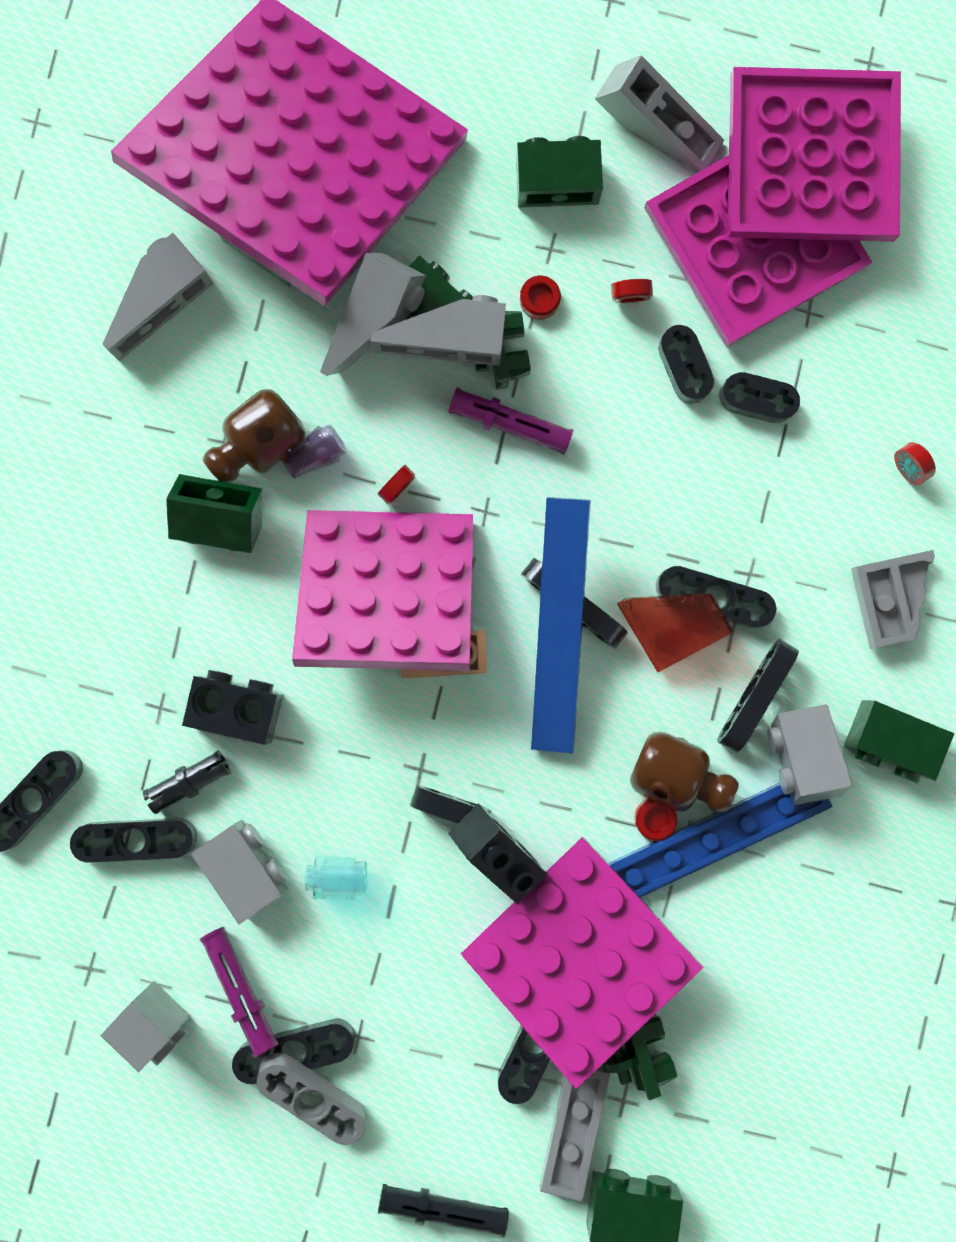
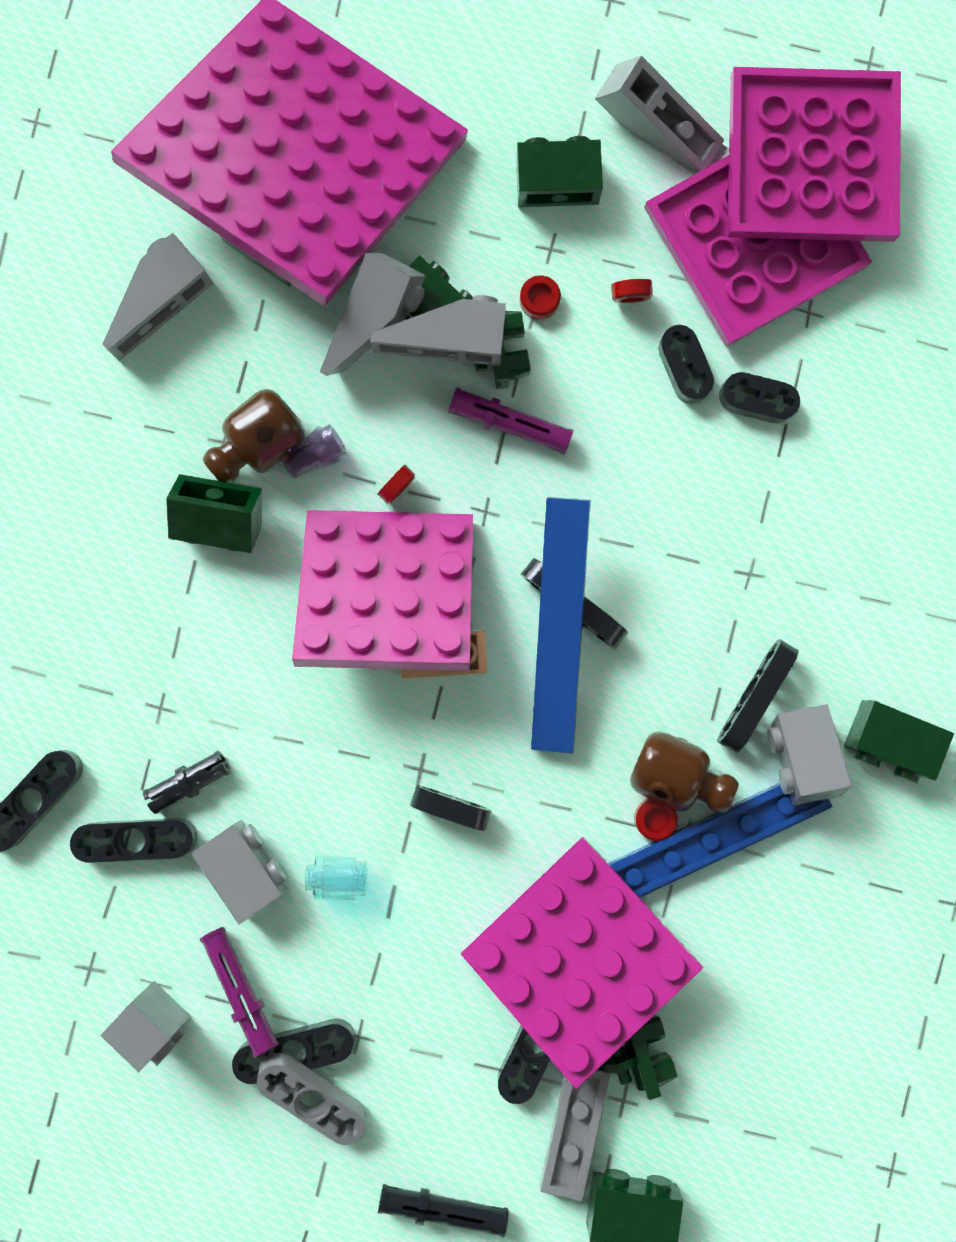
black brick [182,669,284,745] -> none
black brick [448,803,548,905] -> none
clear red wing [616,594,733,673] -> none
black beam [655,566,777,628] -> none
light grey wing [851,550,935,649] -> none
red tile [894,442,936,485] -> none

